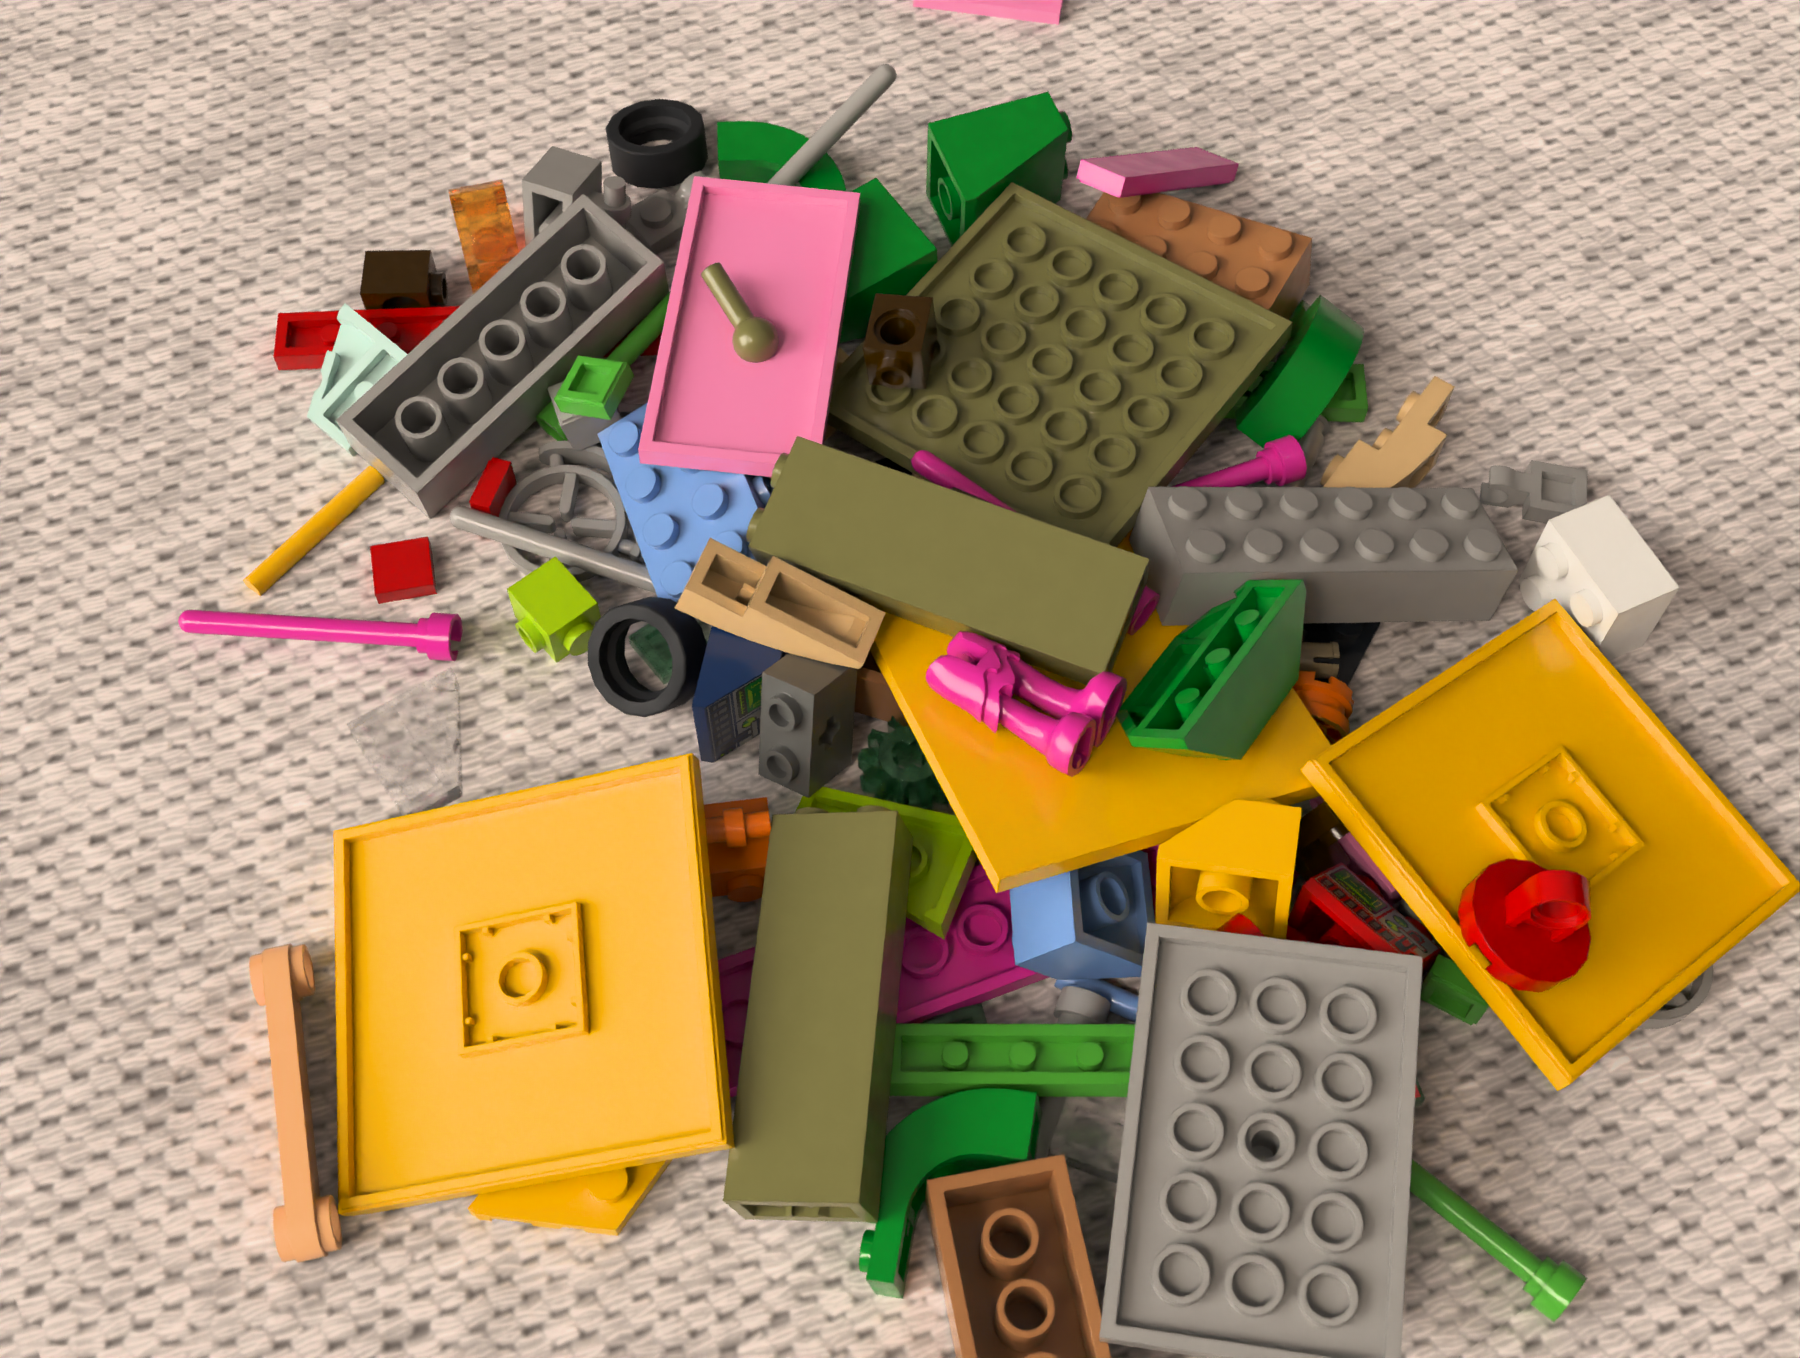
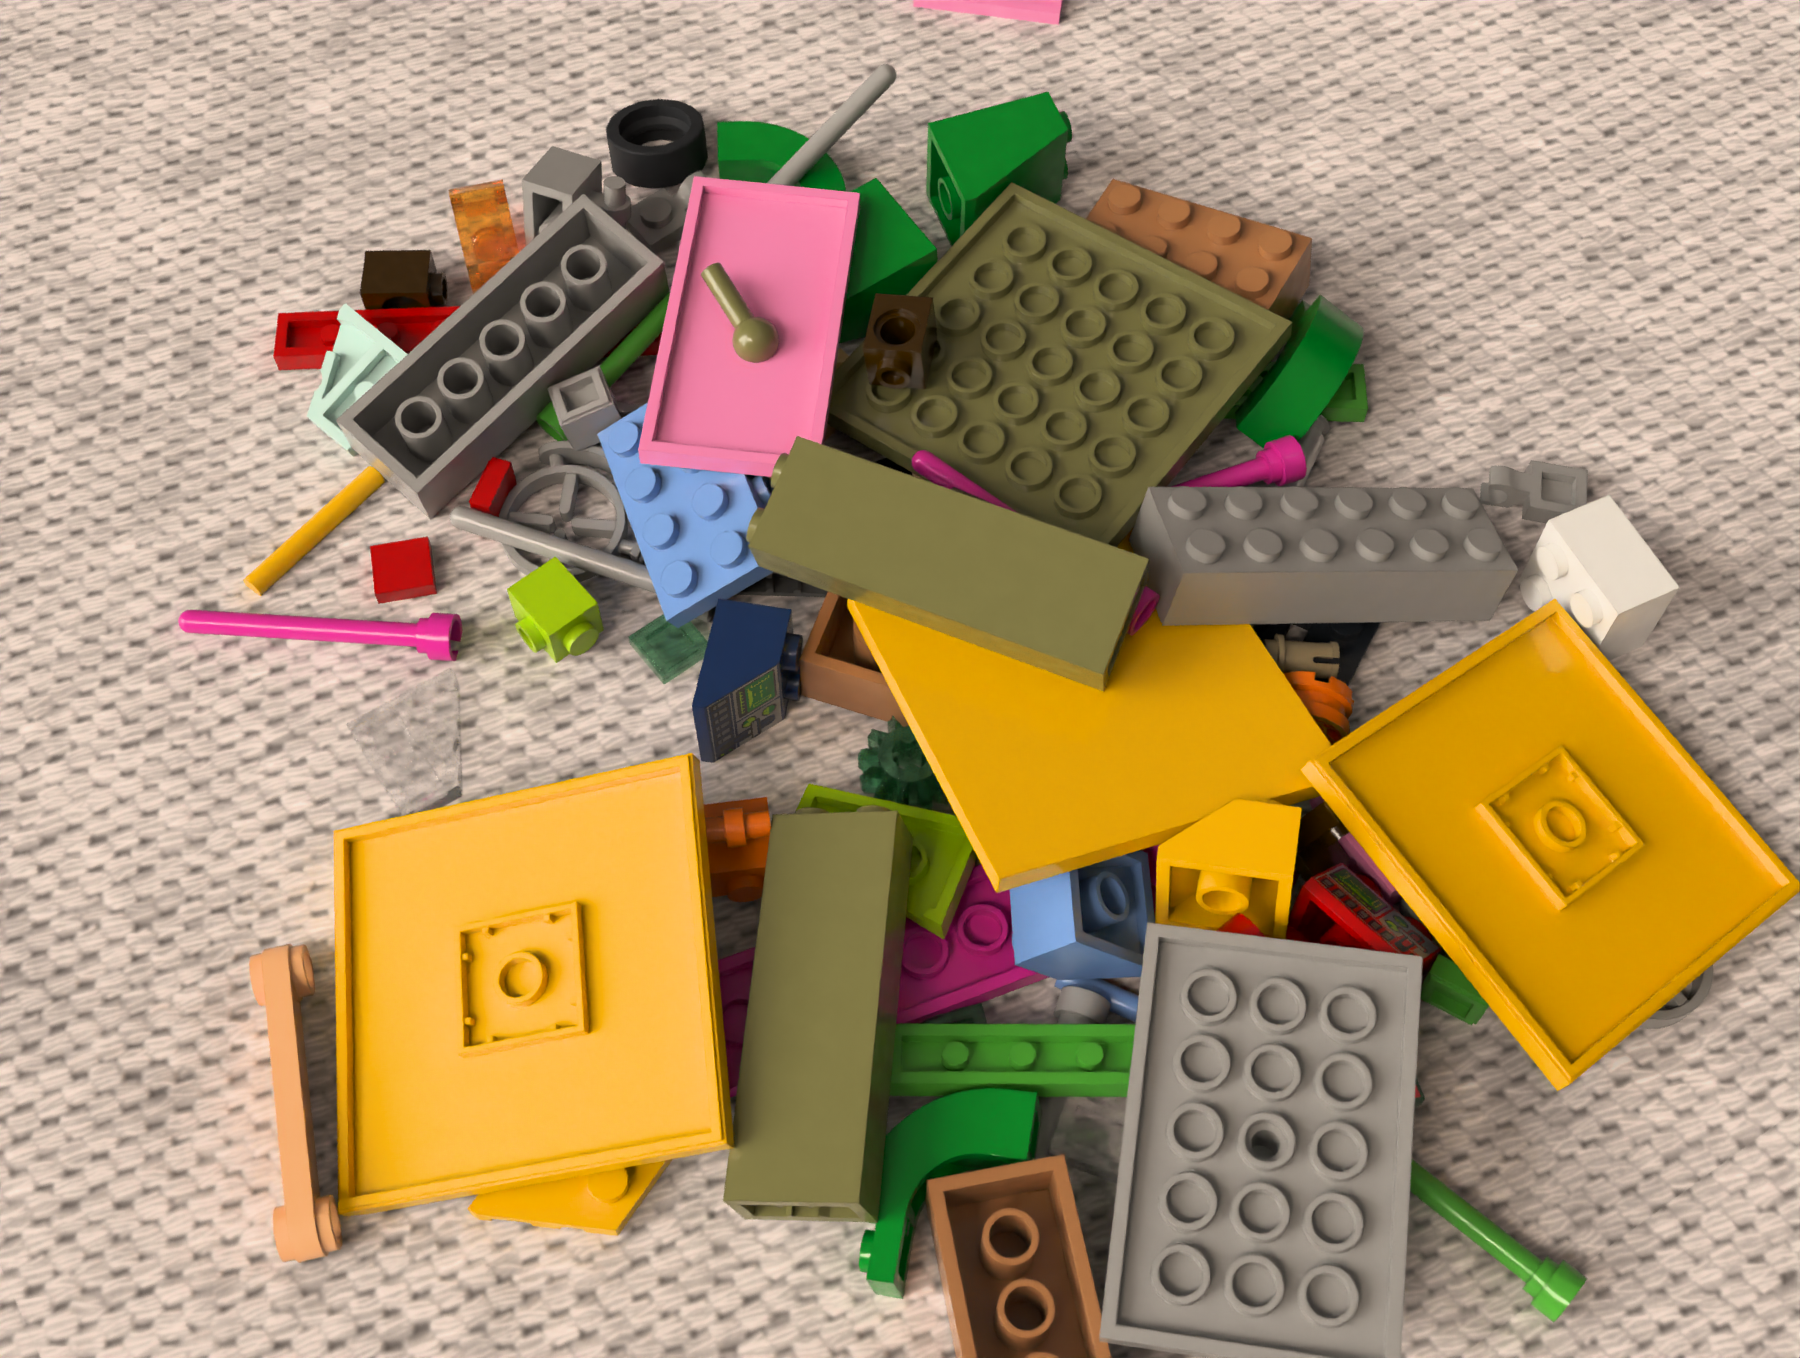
bright green tile [554,355,634,420] -> none
black tyre [588,596,707,717] -> none
tan slope [675,538,886,669] -> none
dark grey brick [758,653,857,798] -> none
dark pink piece [926,631,1127,777] -> none
dark pink tile [1076,147,1239,198] -> none
green wedge [1116,579,1307,760] -> none
tan slope [1320,376,1455,488] -> none
red tile [1458,858,1591,993] -> none

